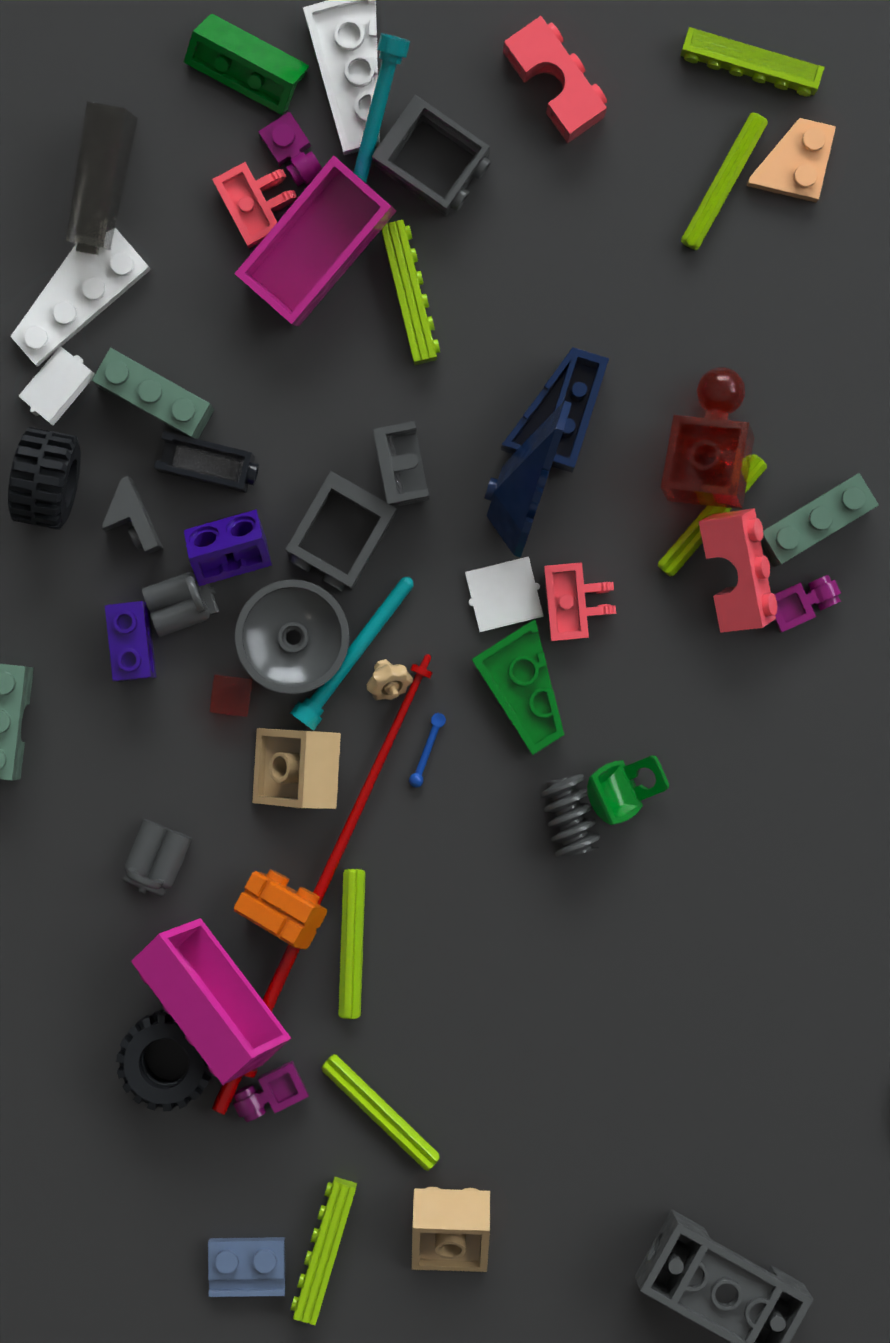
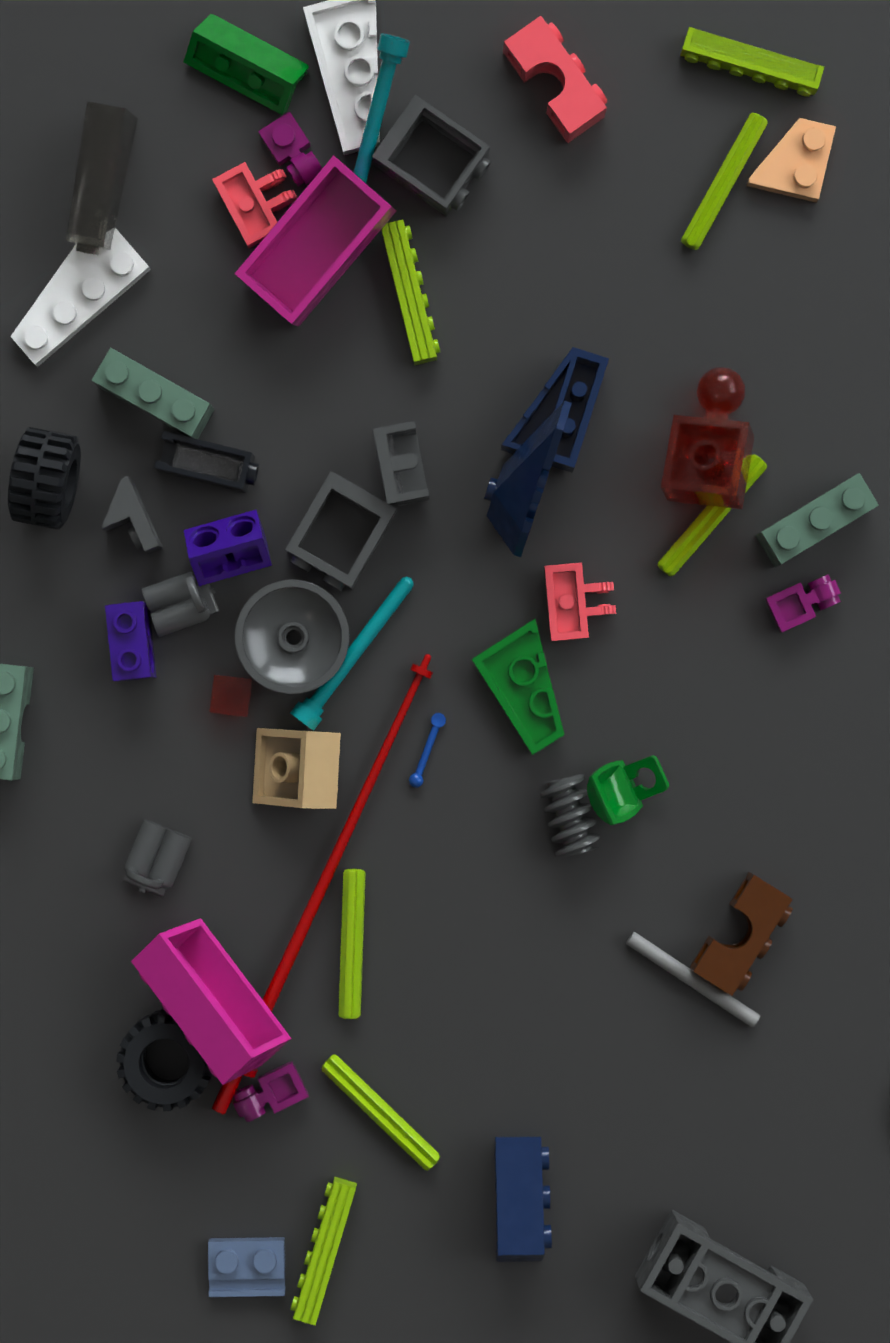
white piece [19,346,95,426] -> none
orange brick [233,869,327,950] -> none
tan piece [366,659,413,700] -> none
tan slope [412,1187,490,1272] -> none
white piece [465,556,544,632] -> none
coral arch [699,508,777,633] -> none
none -> dark blue wedge [495,1137,552,1262]
none -> light grey bar [626,932,760,1027]
none -> reddish brown arch [689,872,793,996]

